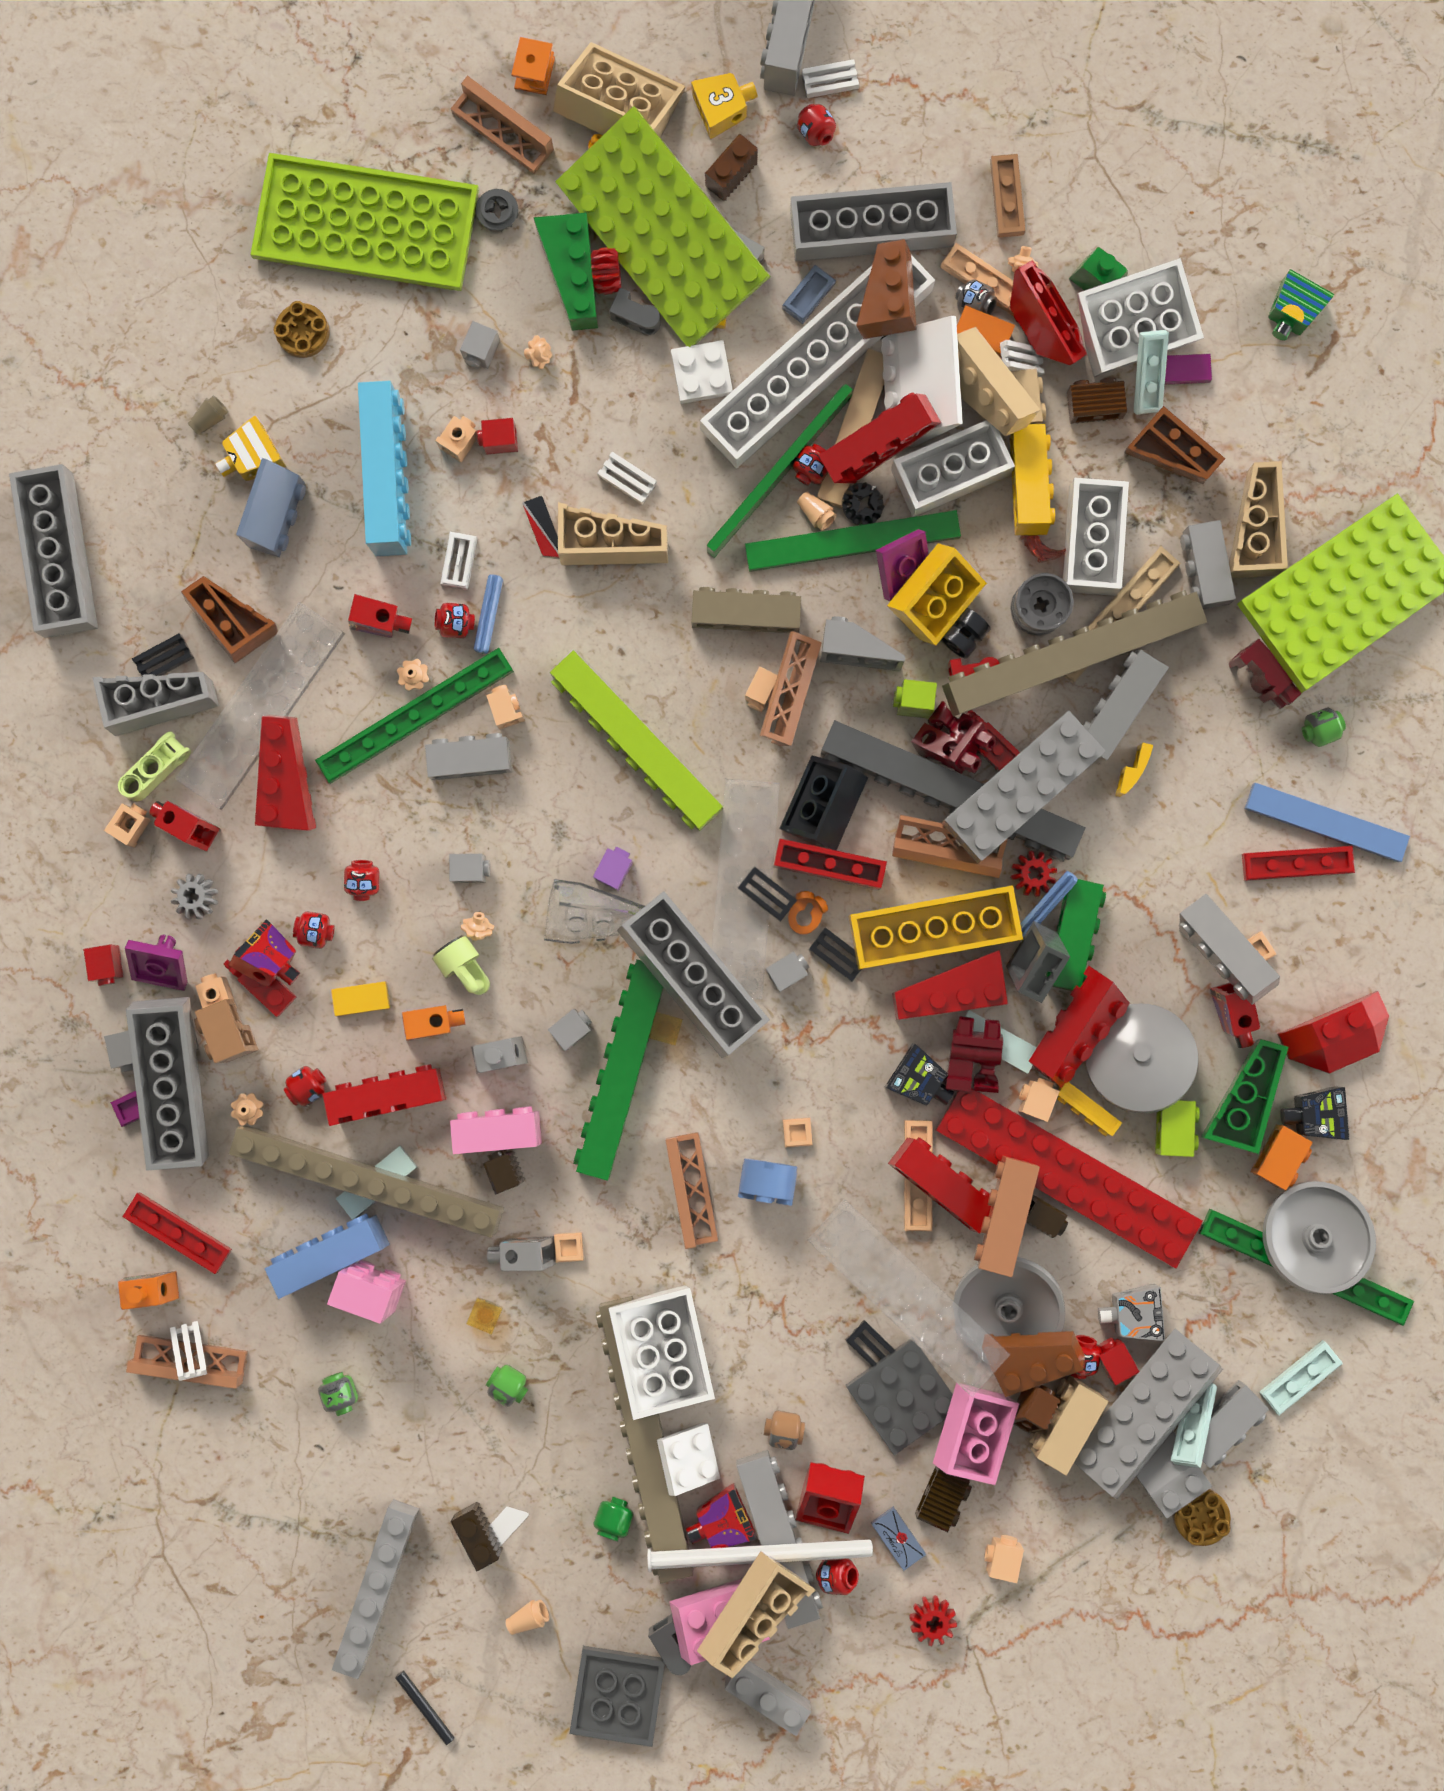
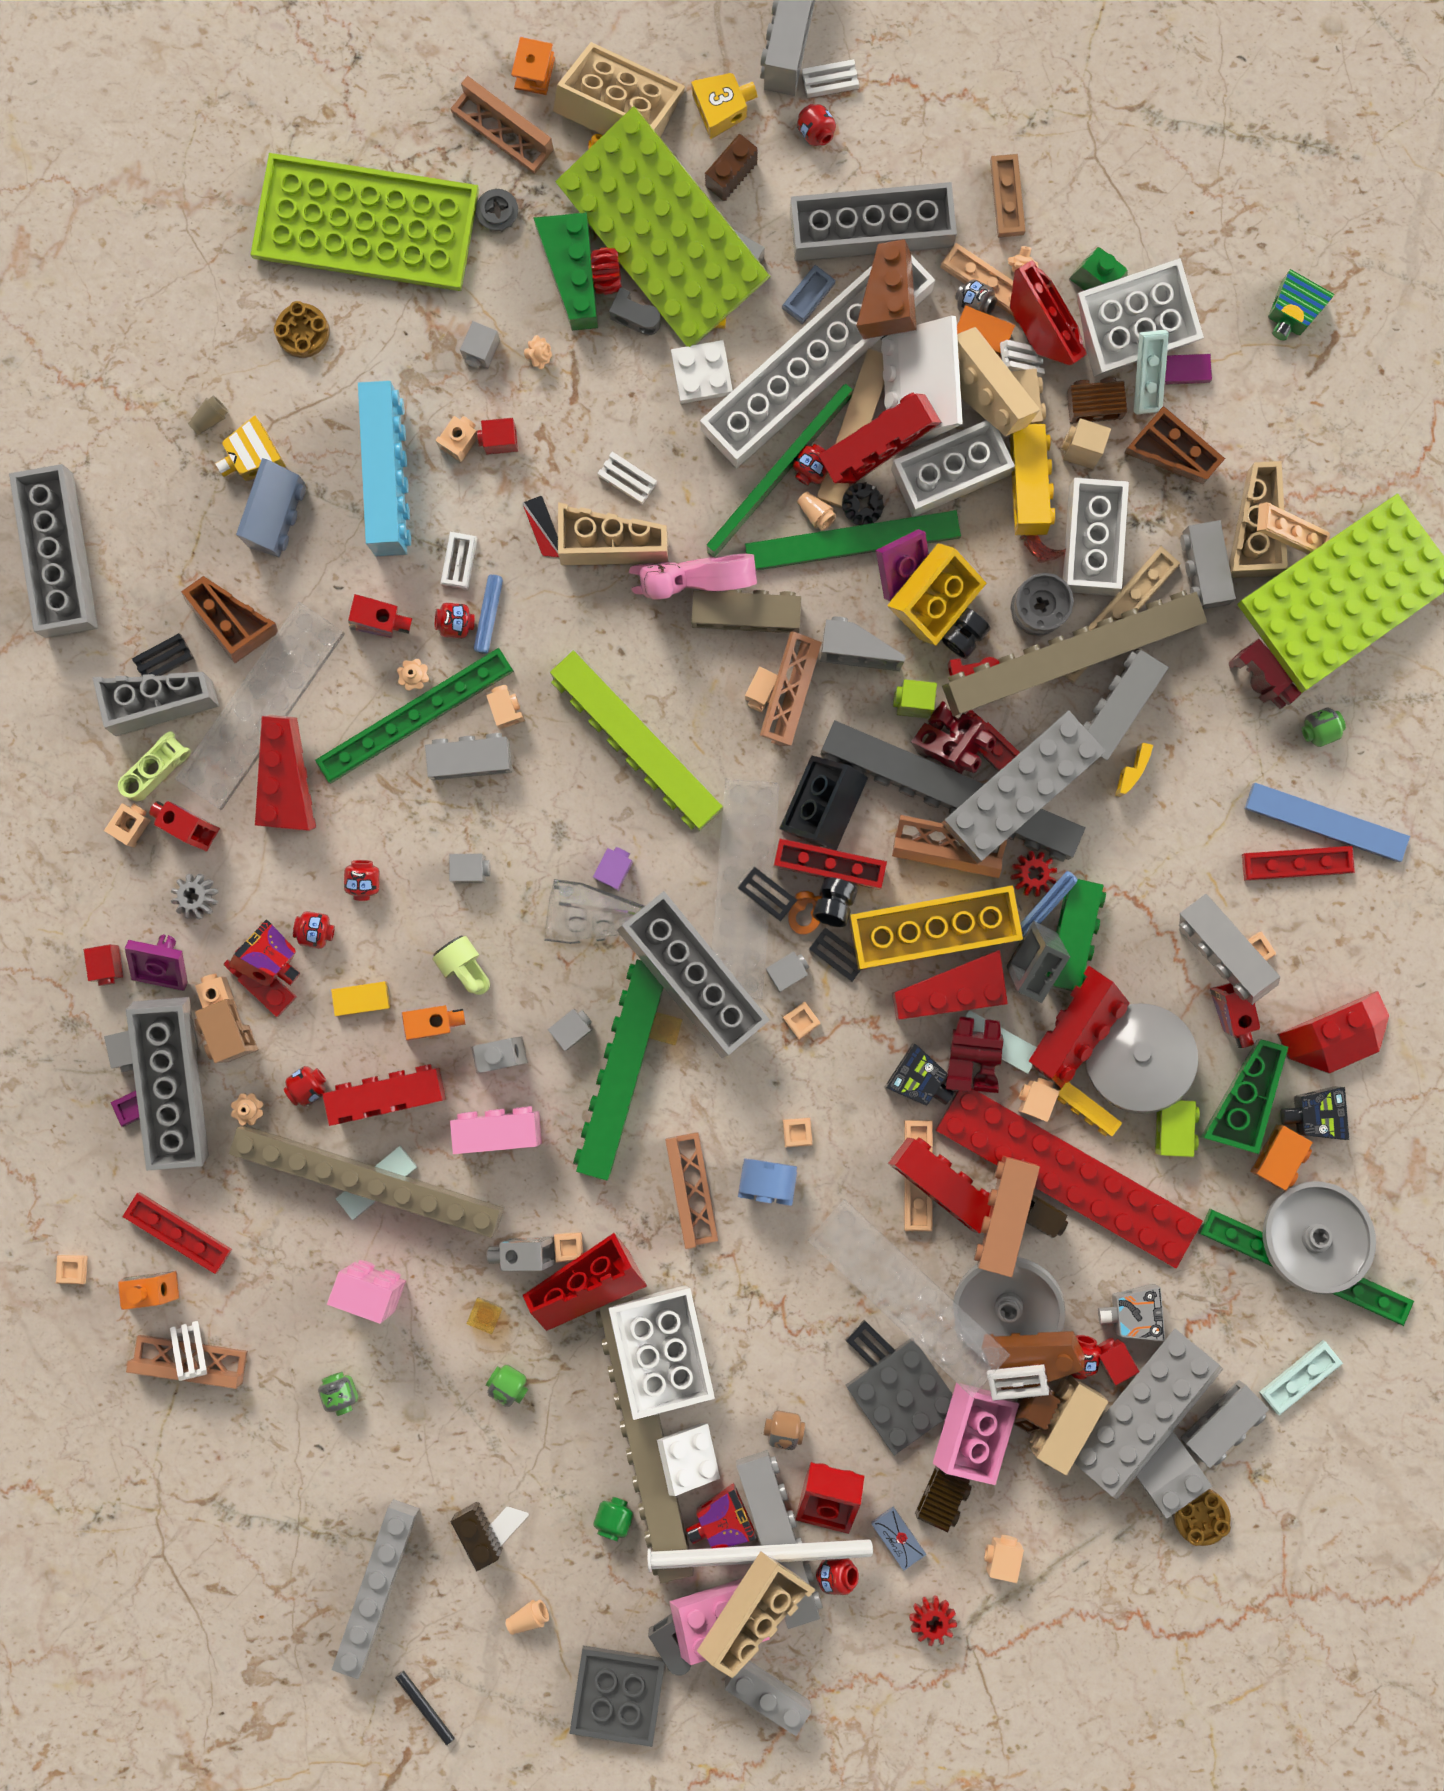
medium blue brick [264,1213,390,1299] -> none
light nougat plant [461,912,494,941] -> none
dark brown brick [483,1149,525,1195] -> none
light aqua tile [1171,1383,1217,1468] -> none
none -> light nougat tile [56,1255,88,1284]
none -> red wedge [523,1233,647,1331]
none -> bright pink animal [629,554,757,599]
none -> light nougat tile [783,1002,821,1039]
none -> black wheel [812,877,858,928]
none -> white tile [987,1365,1049,1401]
none -> tan brick [1061,419,1111,469]
none -> light nougat tile [1257,502,1330,554]

